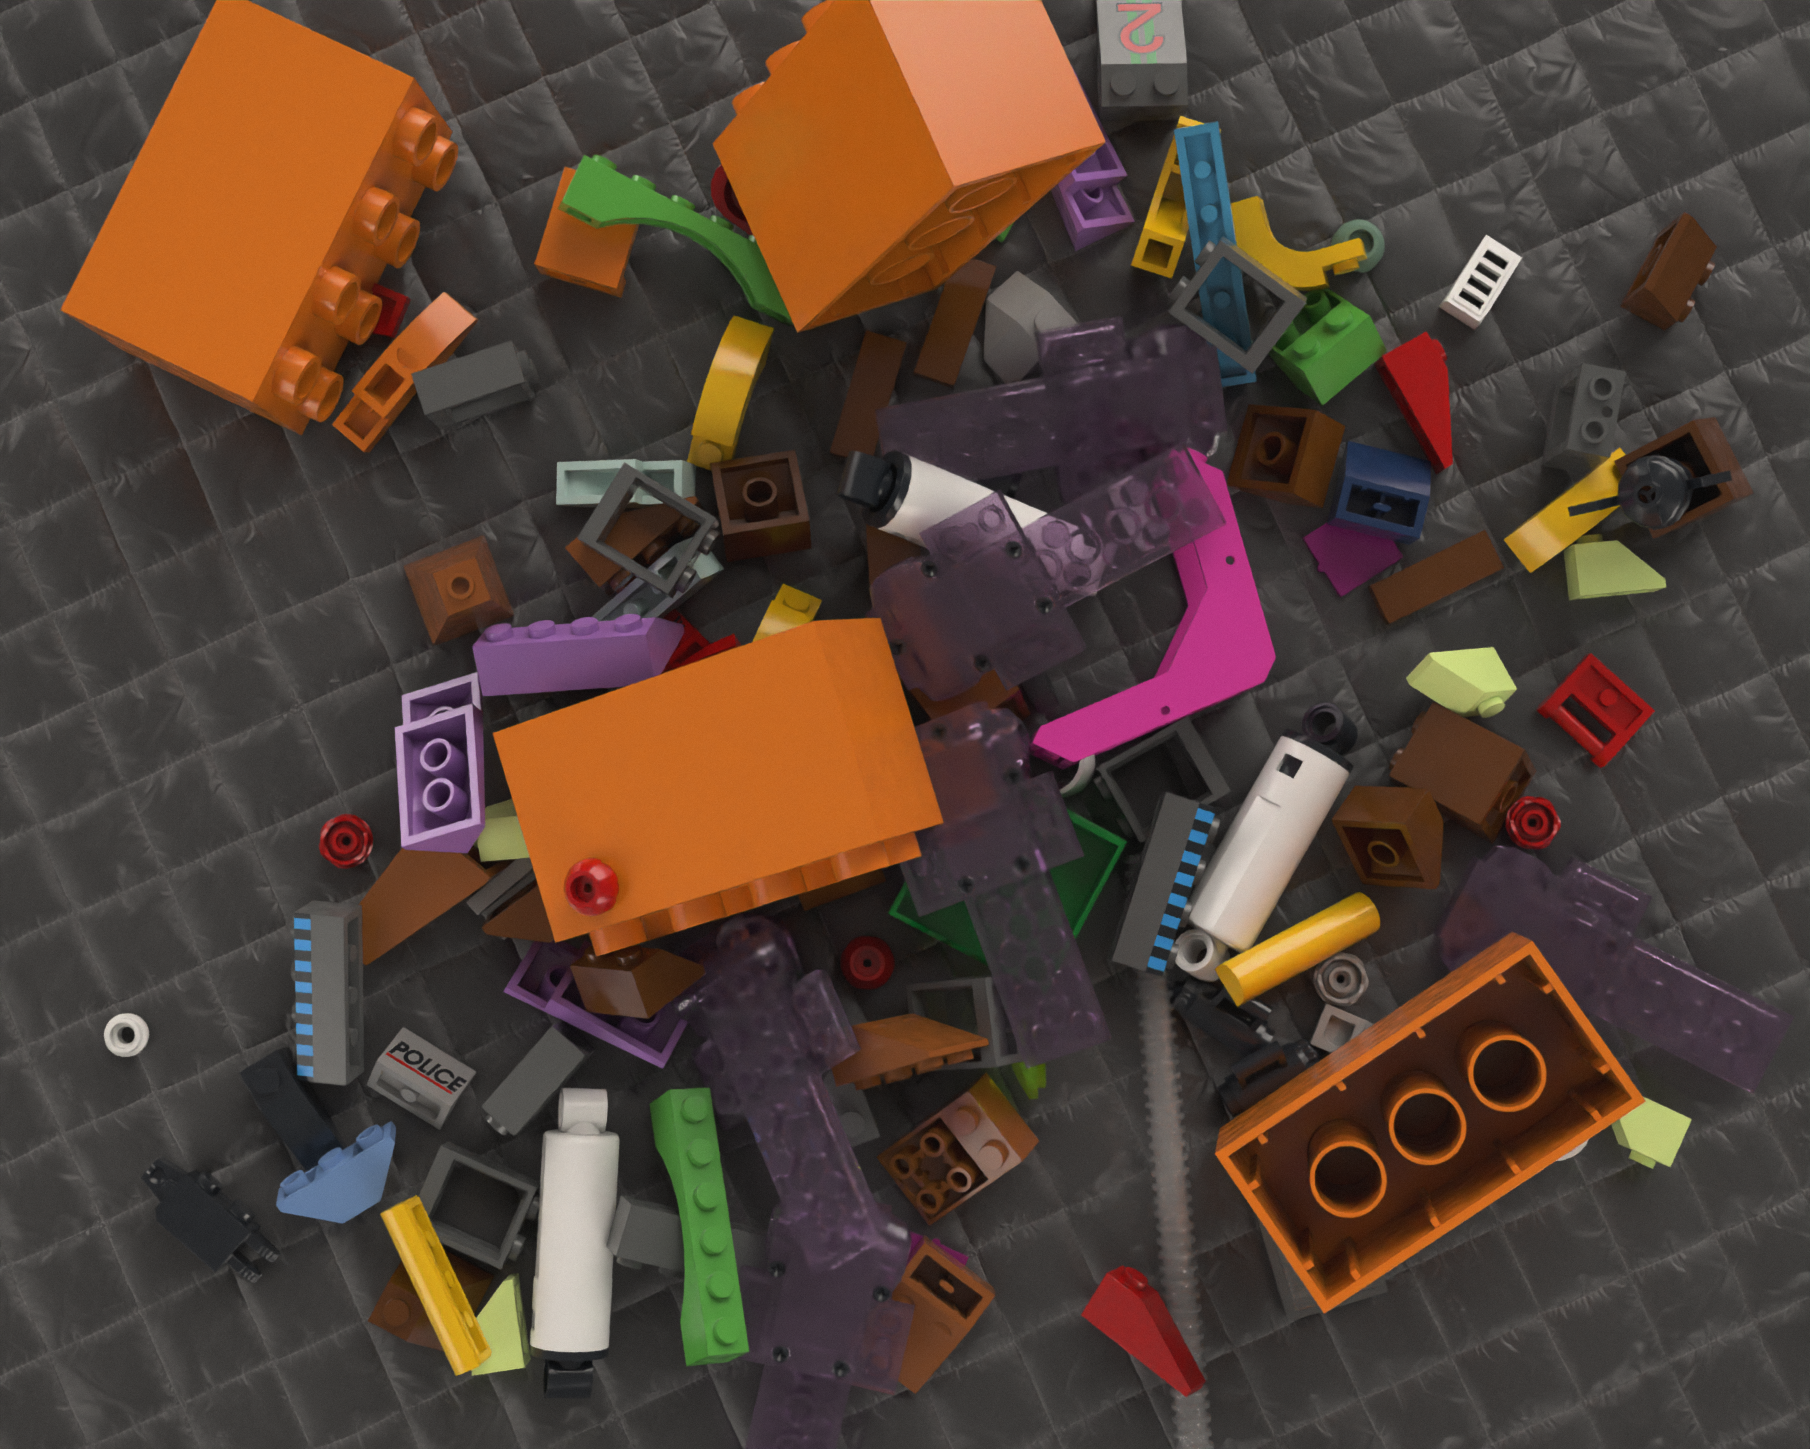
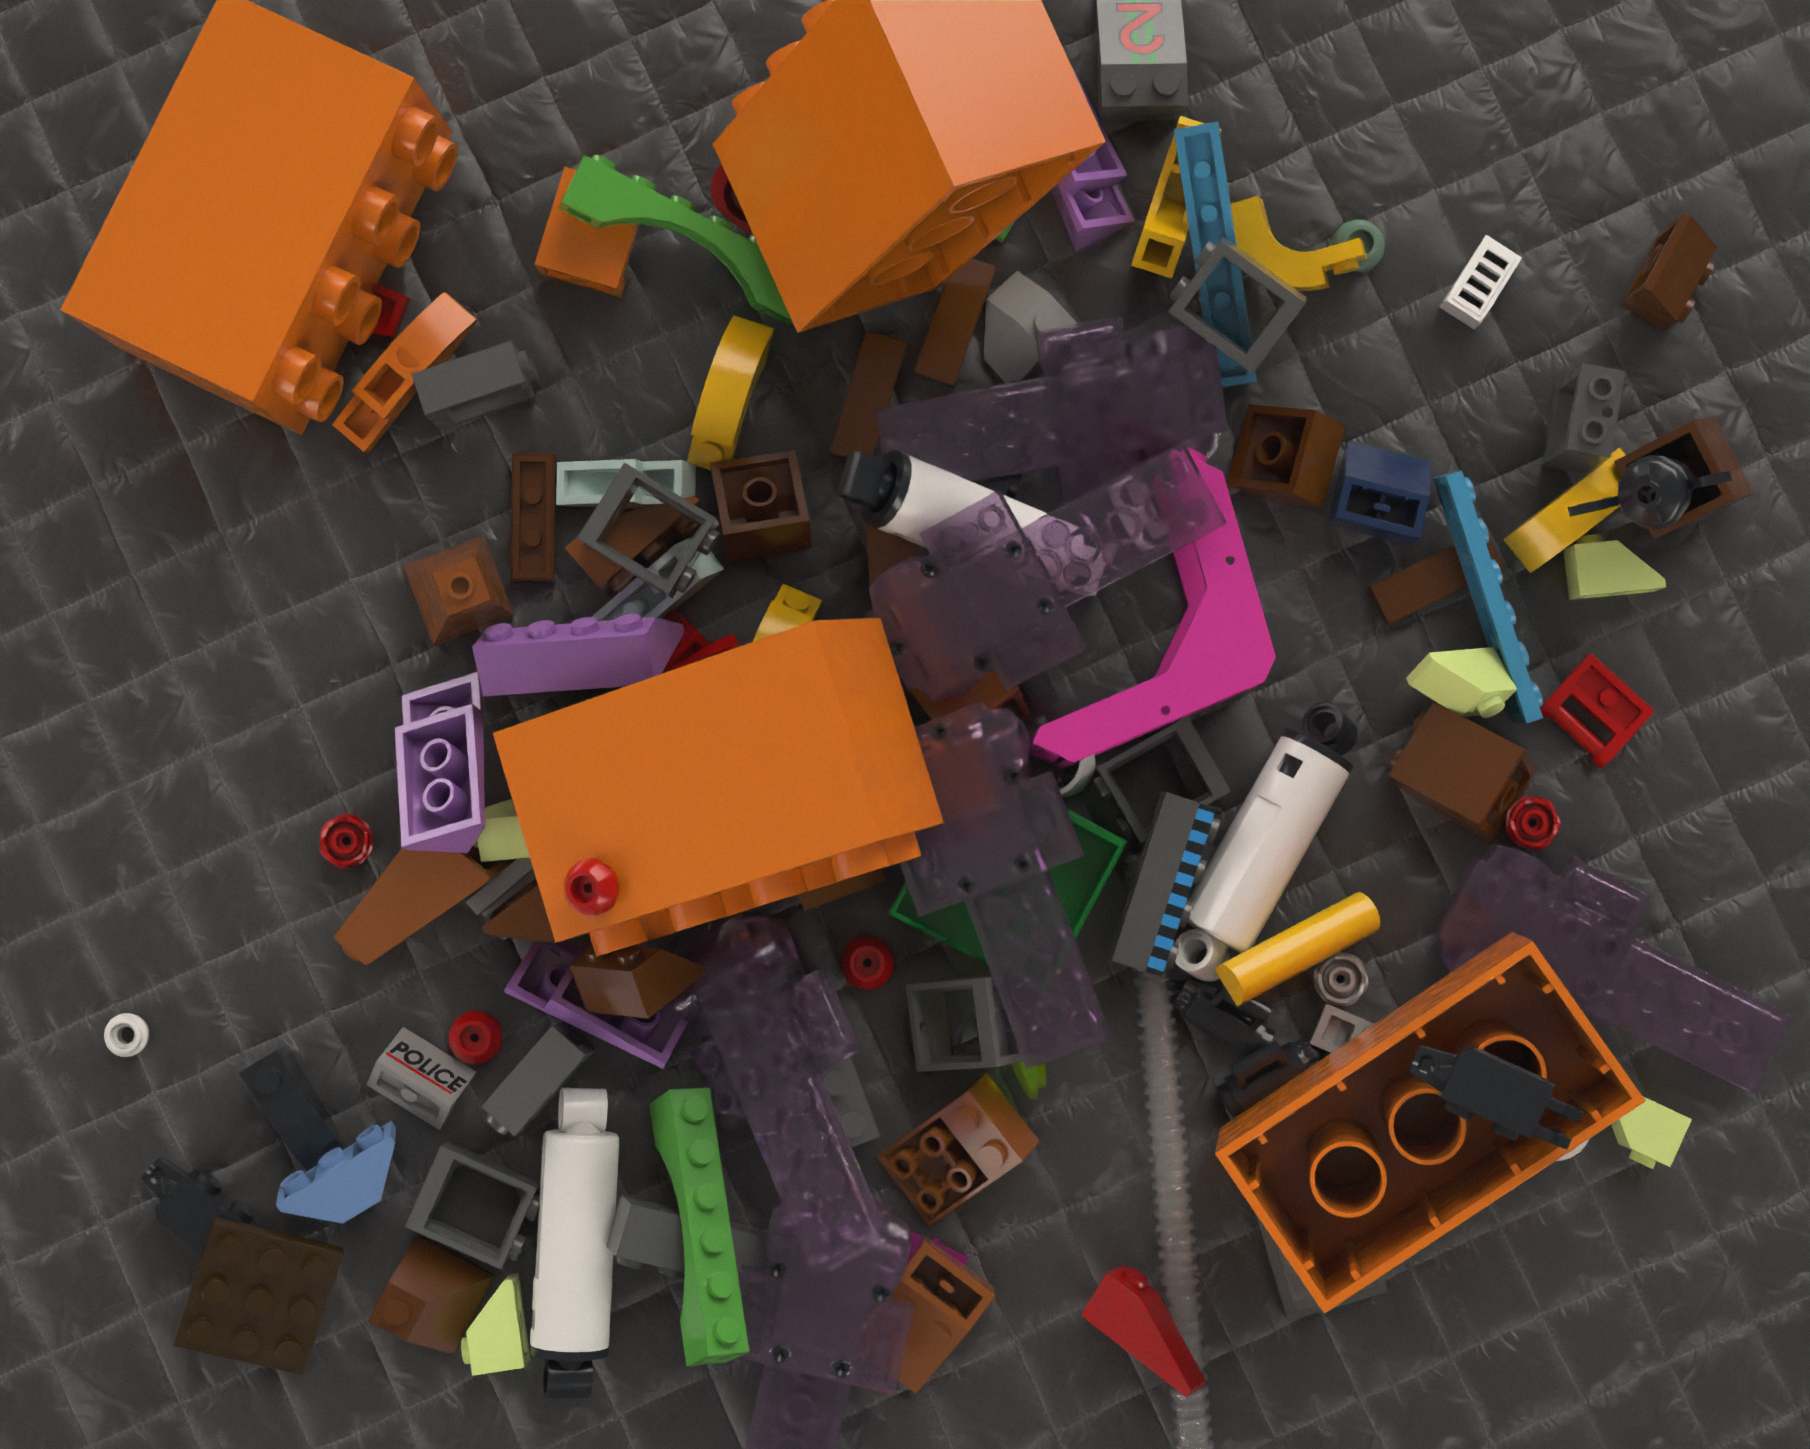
dark grey brick [290,900,364,1086] -> none
yellow brick [380,1195,492,1376] -> none
dark orange slope [823,1013,989,1091] -> none
bright green slope [1268,288,1387,406] -> none
magenta piece [1302,523,1403,597] -> none
reddish brown slope [1331,785,1444,890] -> none
red slope [1374,331,1453,475] -> none
none -> dark brown plate [173,1216,344,1375]
none -> red plate [448,1010,502,1065]
none -> reddish brown tile [511,453,557,583]
none -> black hinge [1409,1044,1584,1150]
none -> dark azure plate [1433,470,1543,724]

